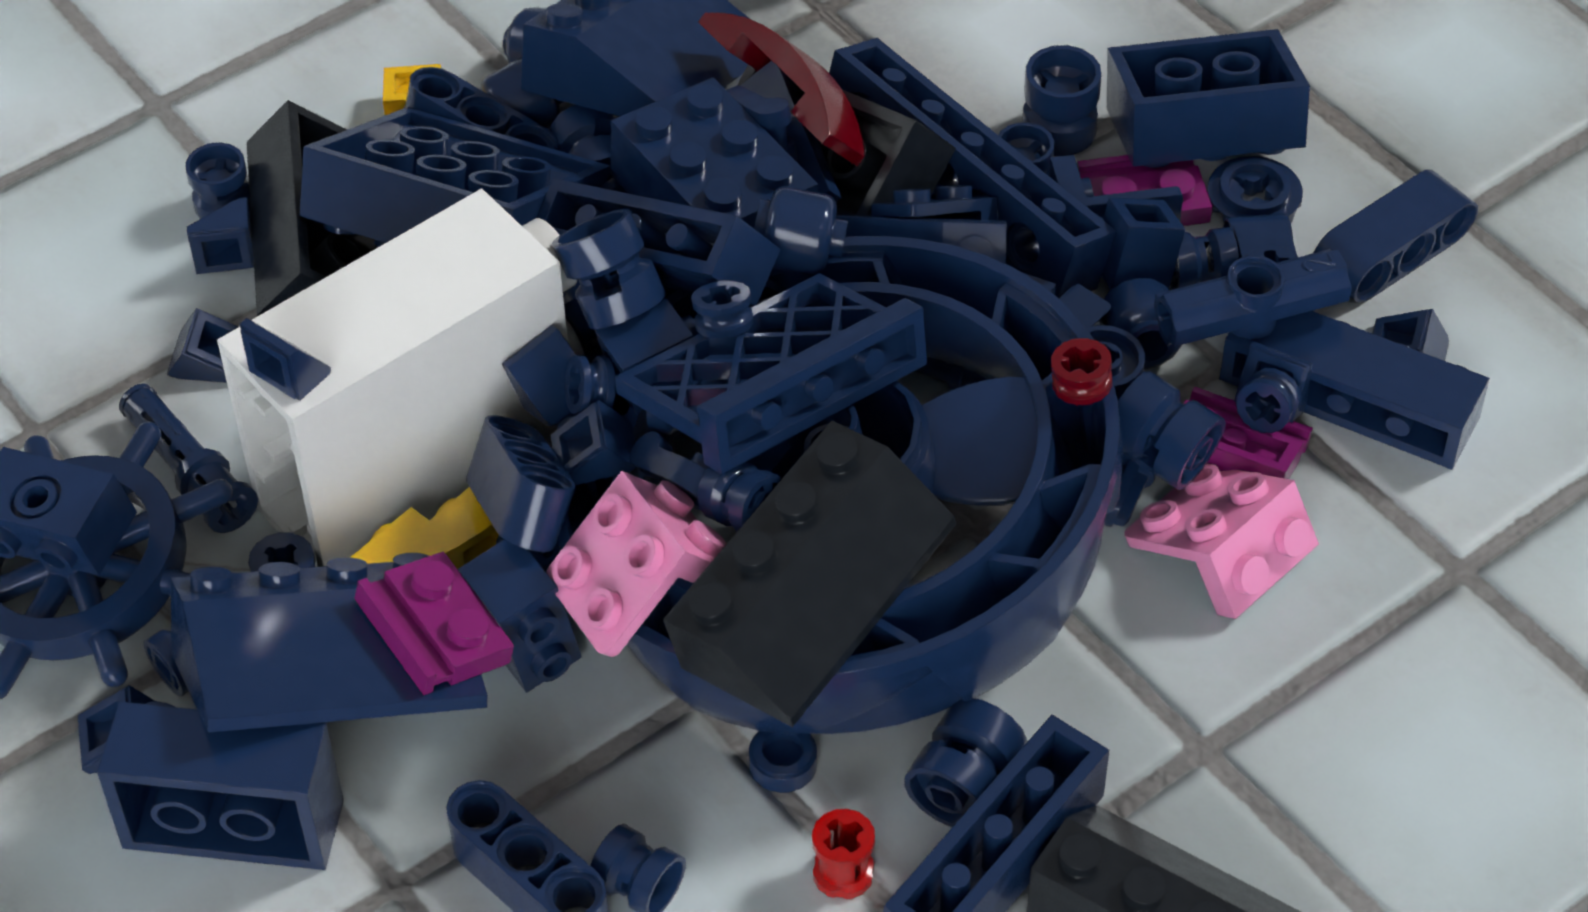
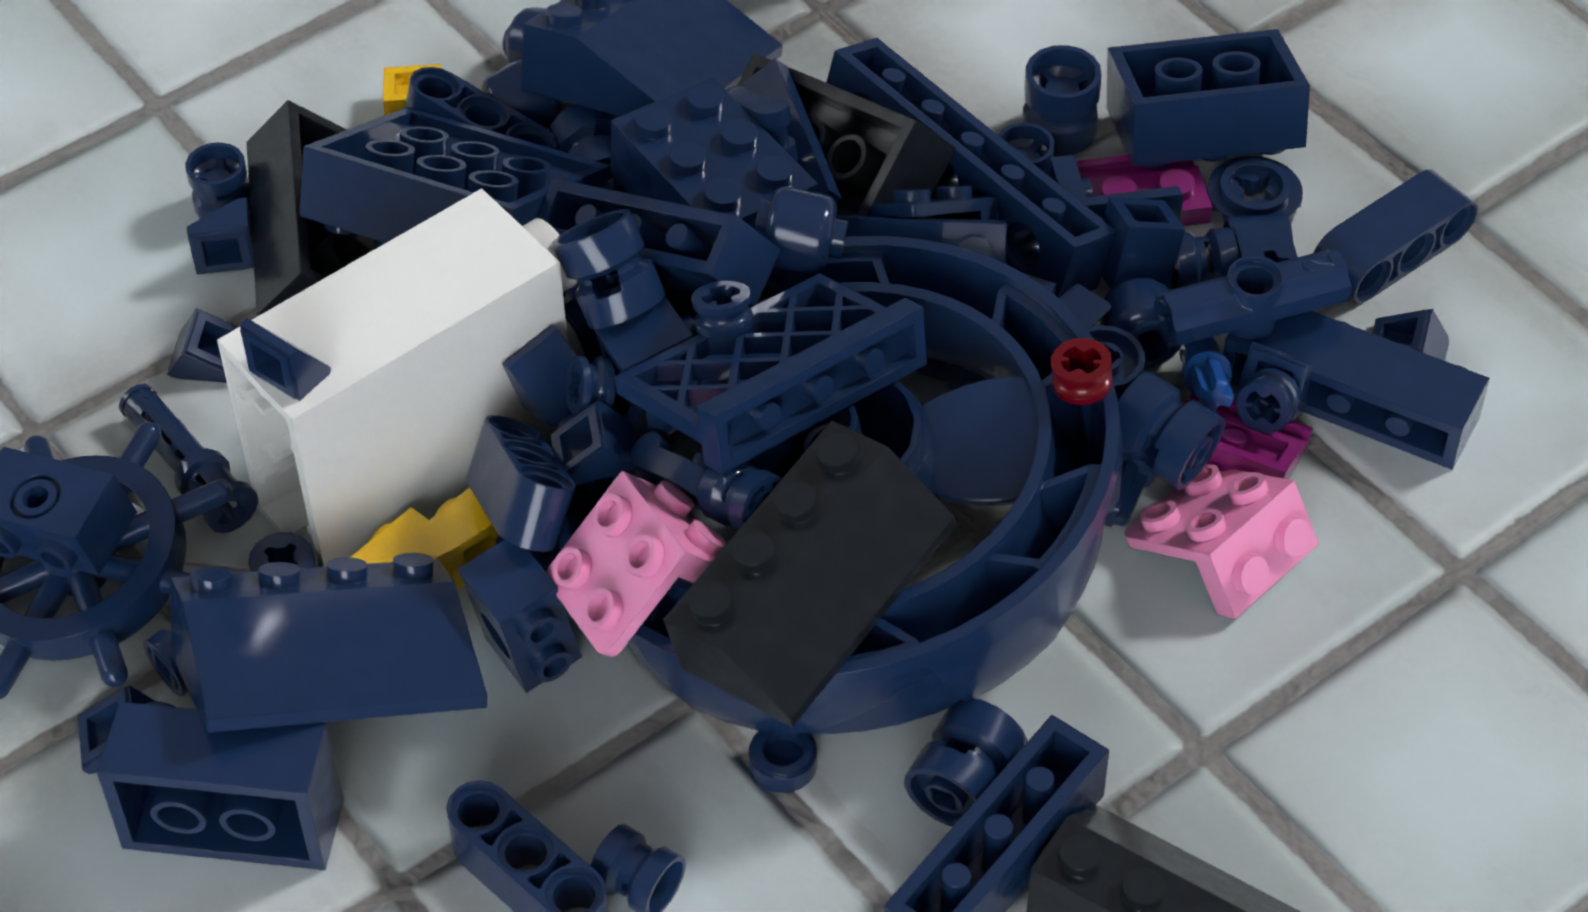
magenta plate [354,551,514,695] -> none
dark red slope [698,12,865,166] -> none
red bush [812,808,875,899] -> none
none -> blue axle [1179,337,1234,412]

